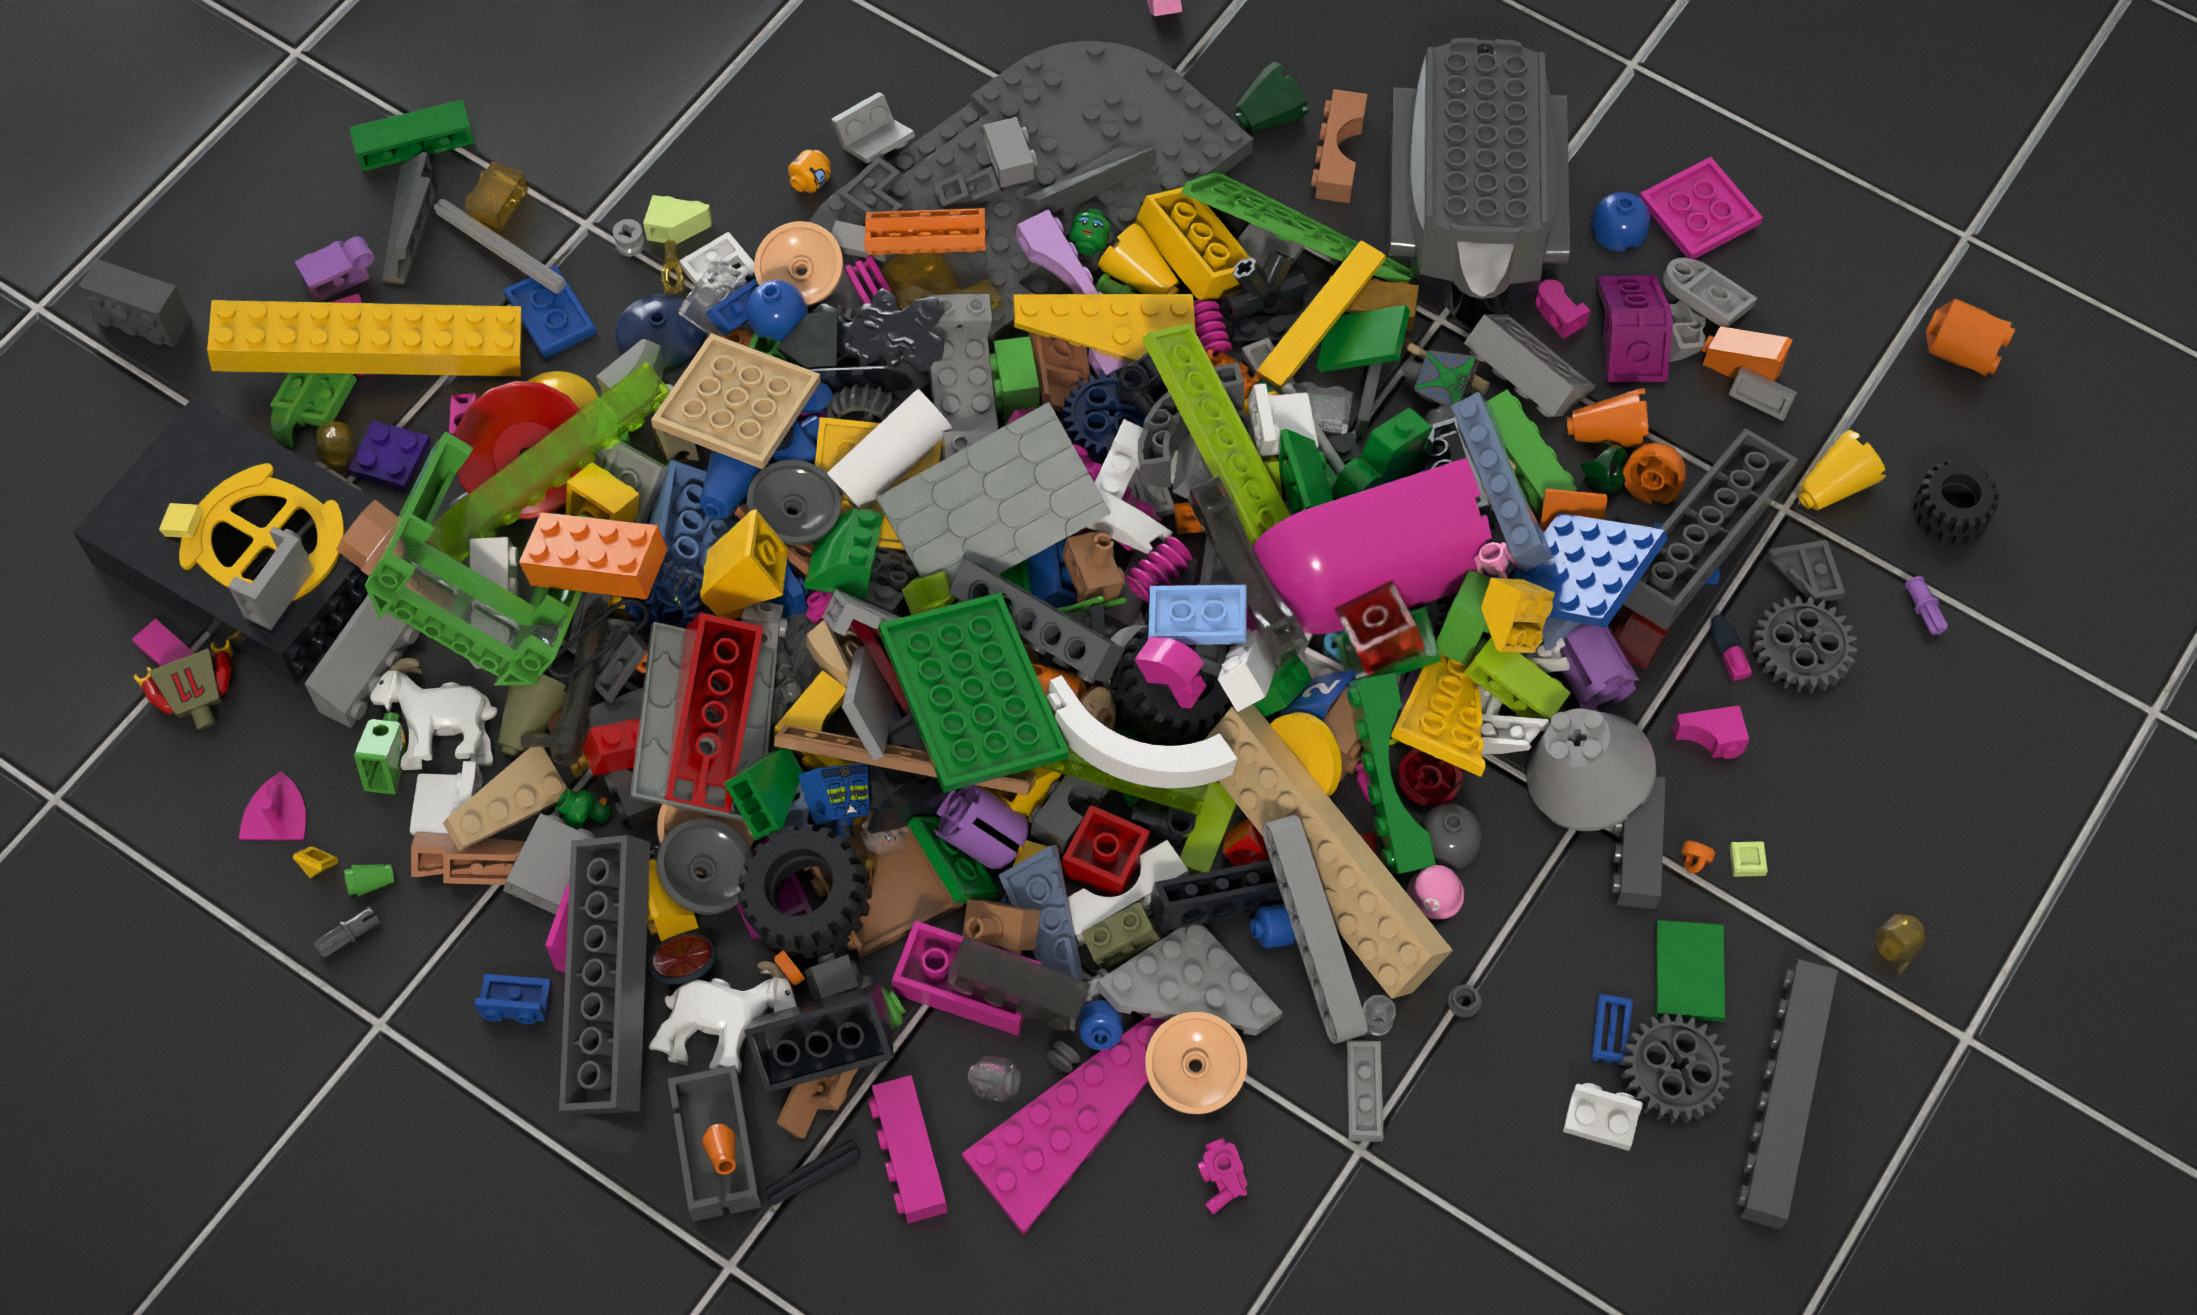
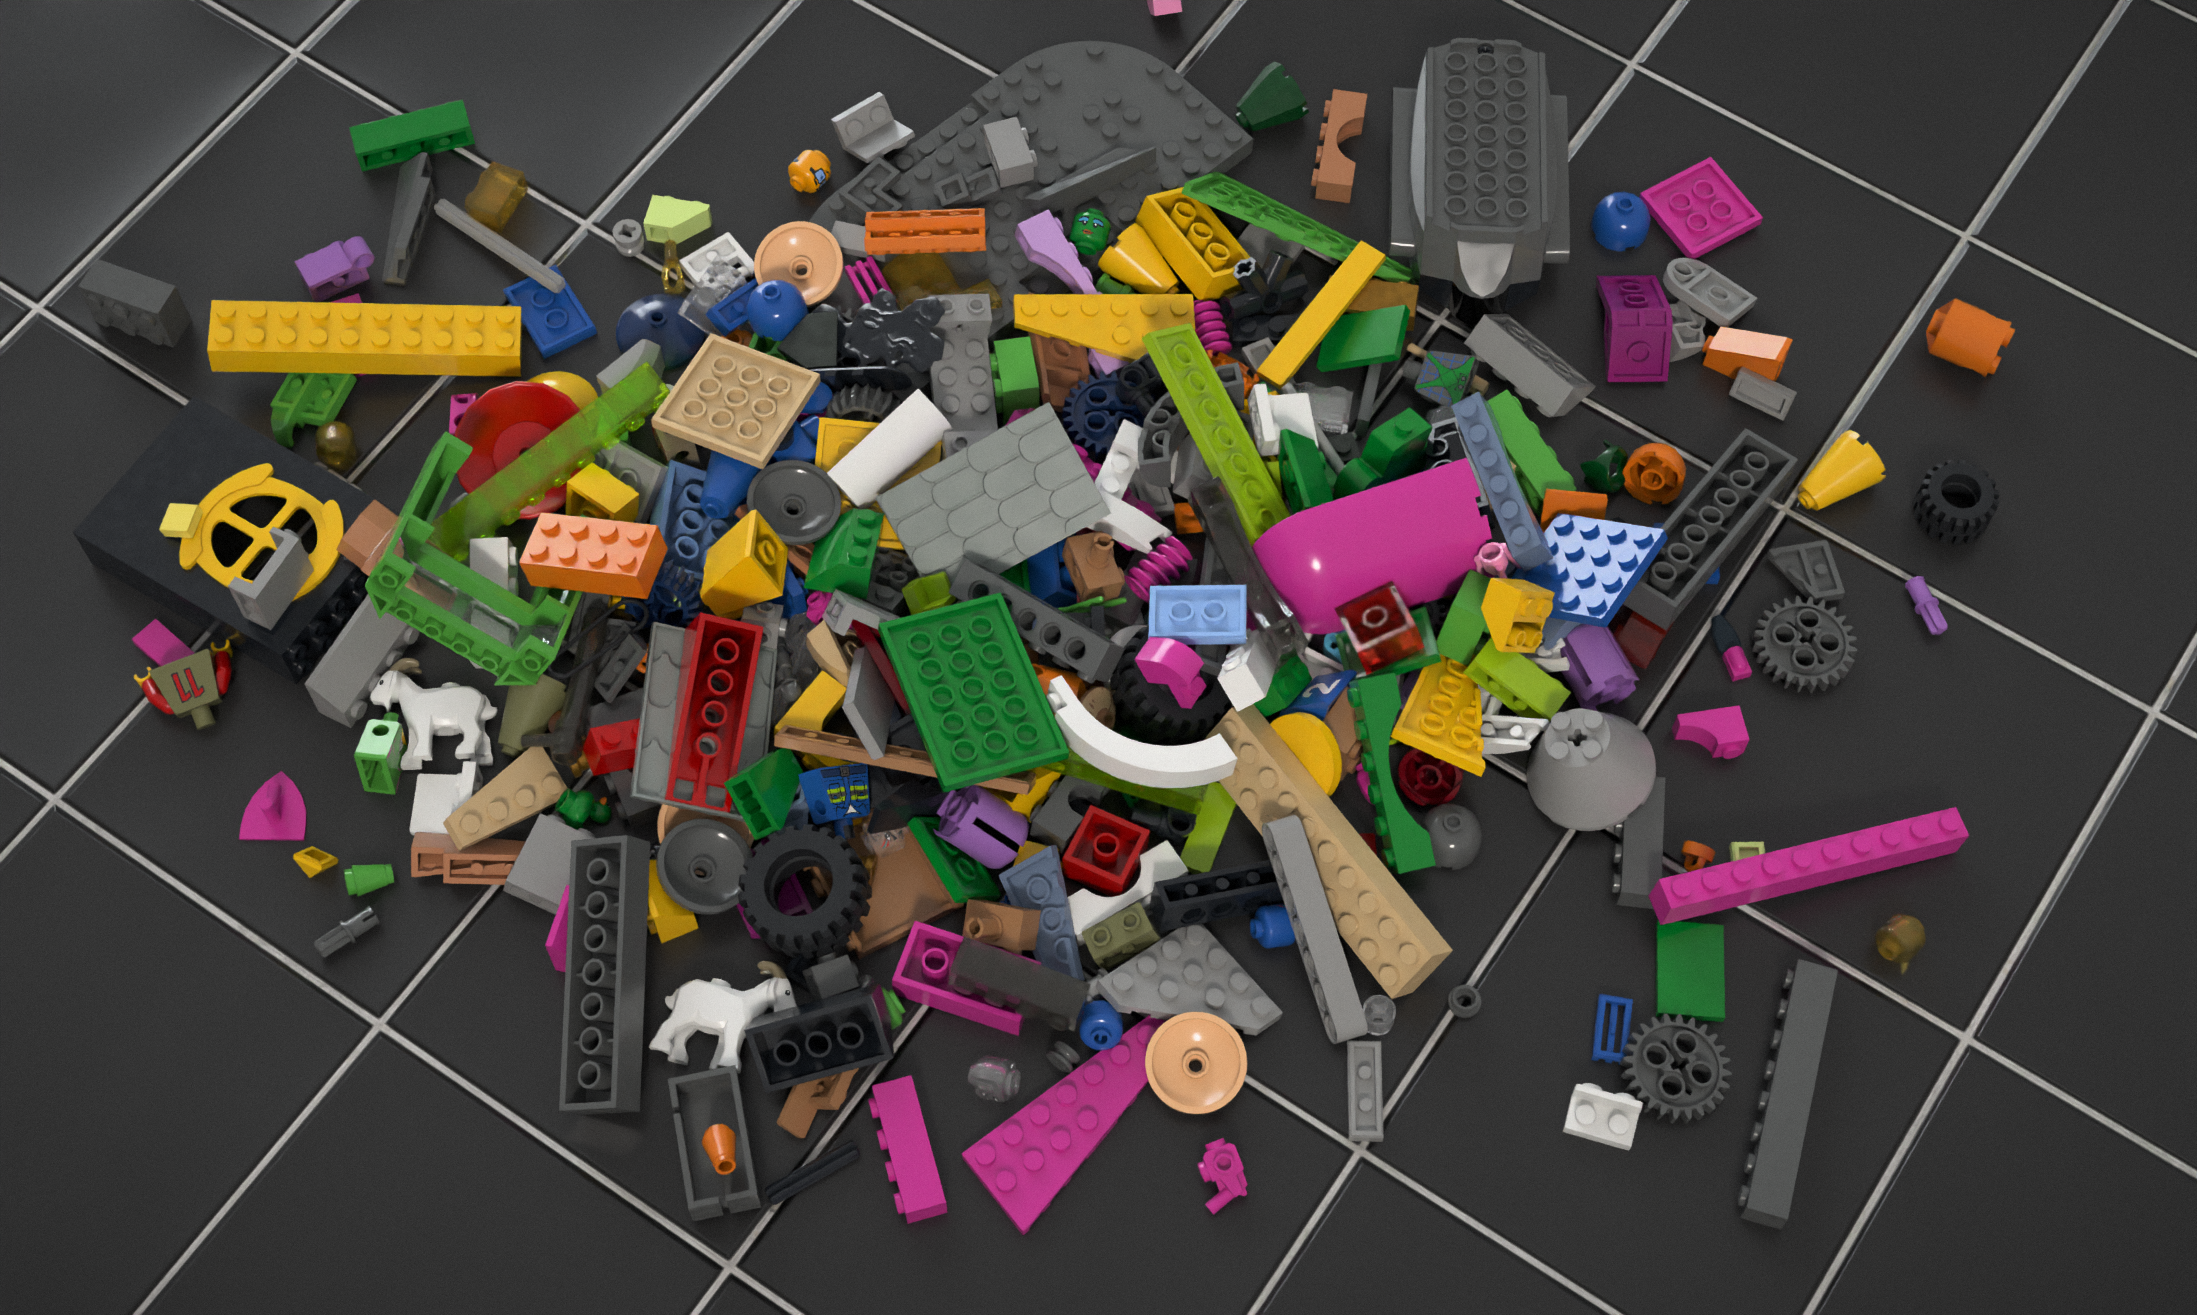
dark purple plate [348,420,431,491] -> none
blue bracket [474,974,553,1024] -> none
dark red wheel [648,933,717,984] -> none
orange tile [774,950,805,986] -> none
red panel [1222,818,1269,867] -> none
bright pink helmet [1407,865,1464,920] -> none
dark pink leg [1535,280,1590,339] -> none
orange cone [1567,388,1649,449] -> none
none -> dark pink brick [1649,807,1969,925]

